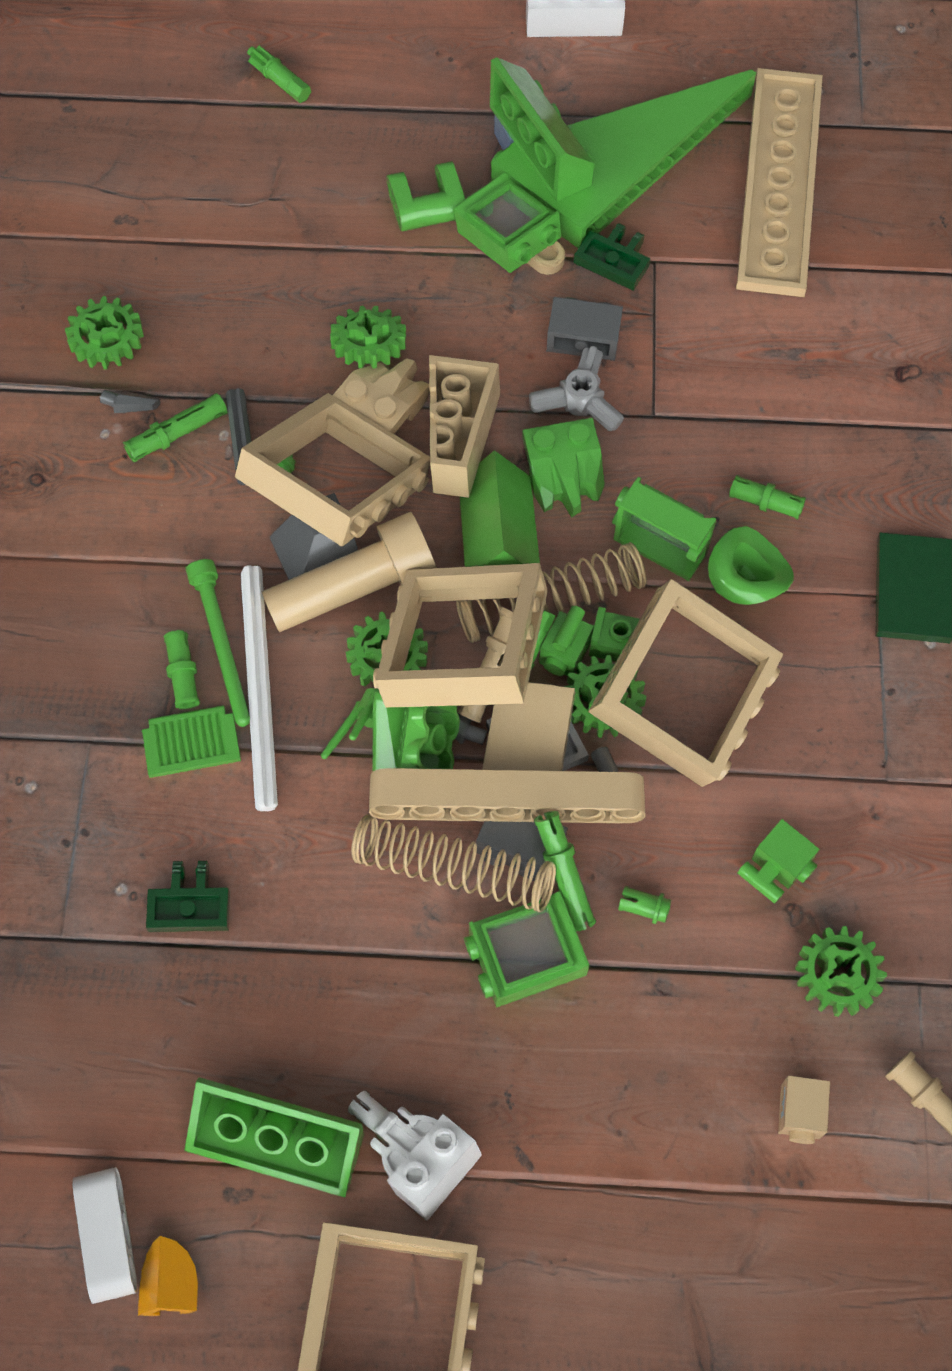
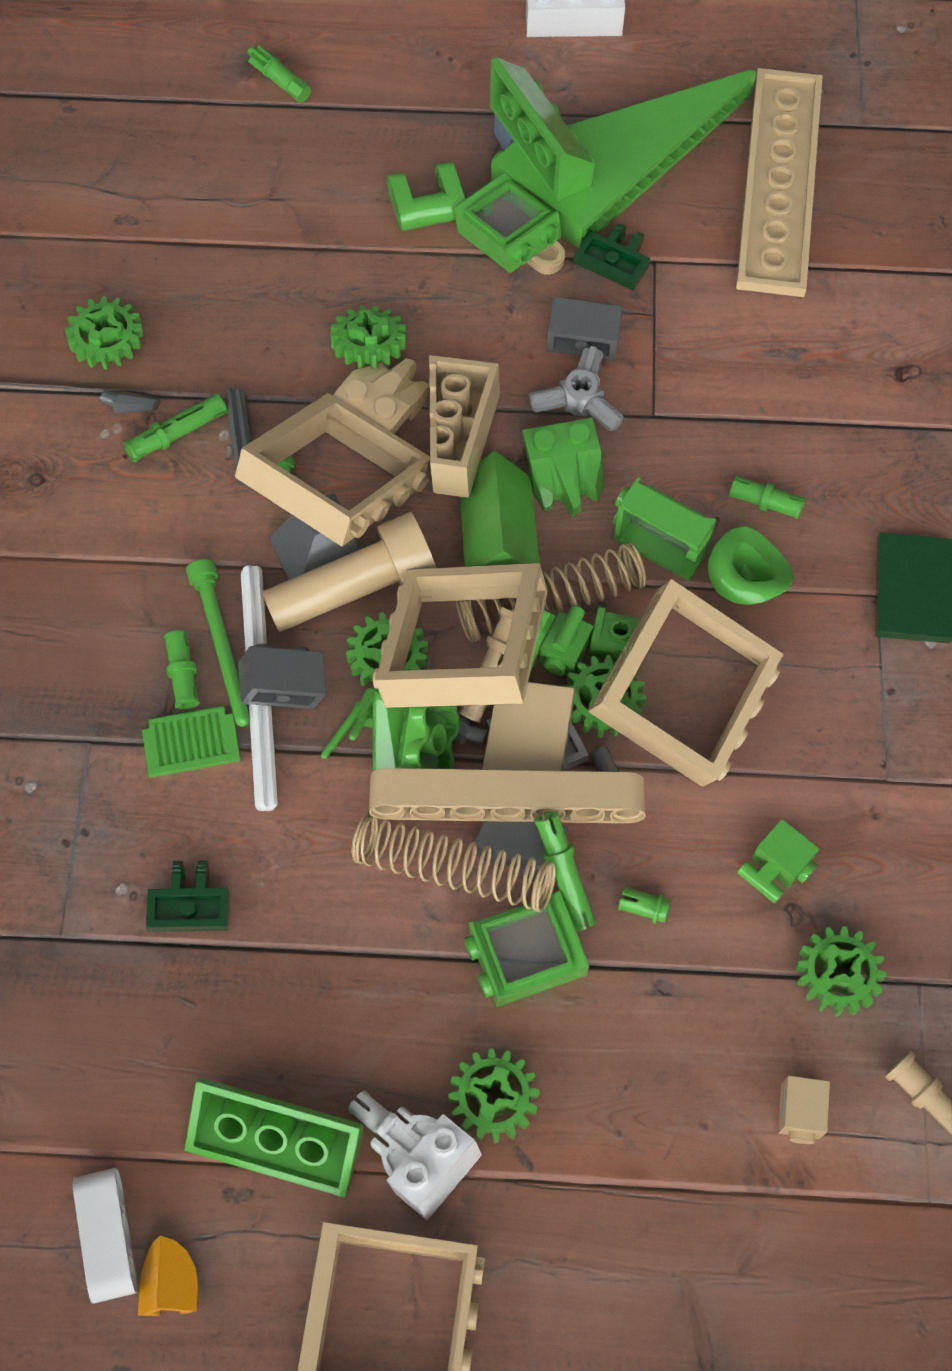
none -> dark grey brick [238,644,326,709]
none -> bright green gear [448,1048,539,1143]

